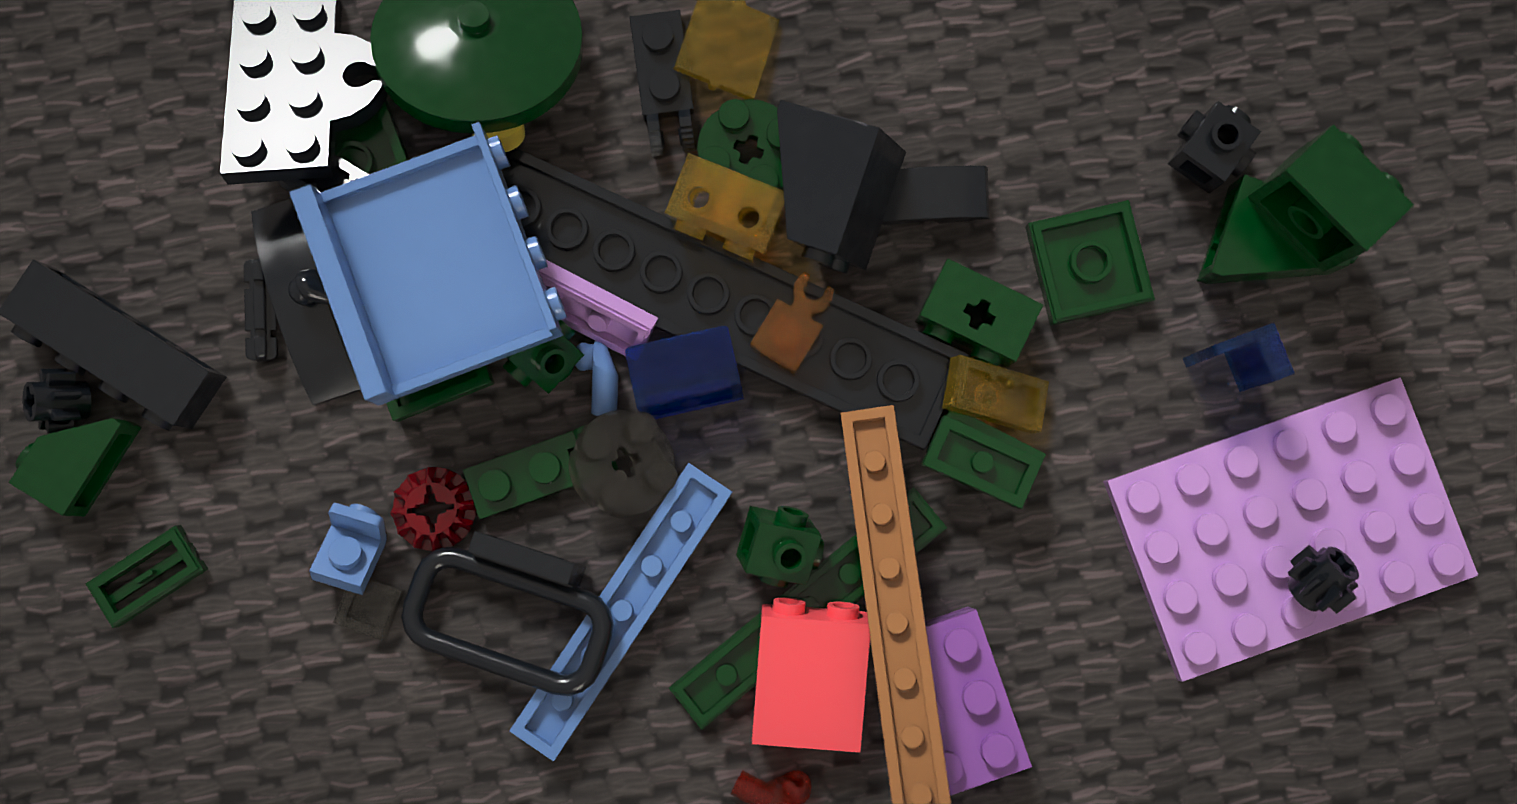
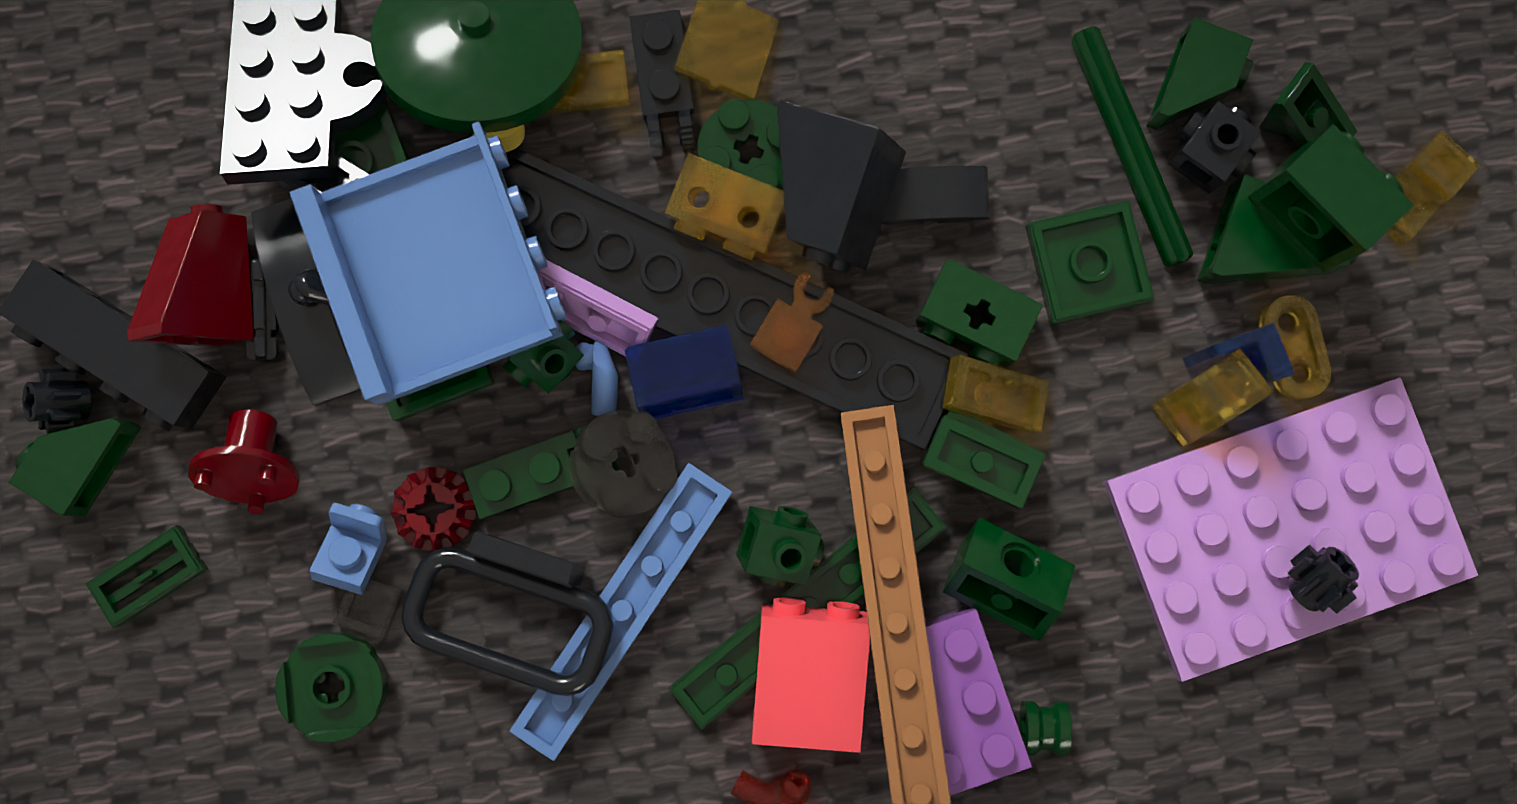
none -> dark red slope [127,204,254,347]
none -> dark red piece [188,410,300,514]
none -> dark green plate [275,632,388,742]
none -> clear yellow plate [543,50,630,115]
none -> dark green brick [943,518,1075,640]
none -> dark green wheel [1019,701,1072,756]
none -> dark green axle [1071,26,1193,267]
none -> dark green slope [1146,18,1254,130]
none -> clear yellow slope [1152,348,1273,447]
none -> dark green slope [1259,62,1357,149]
none -> clear yellow plate [1259,295,1331,400]
none -> clear yellow slope [1386,130,1480,246]

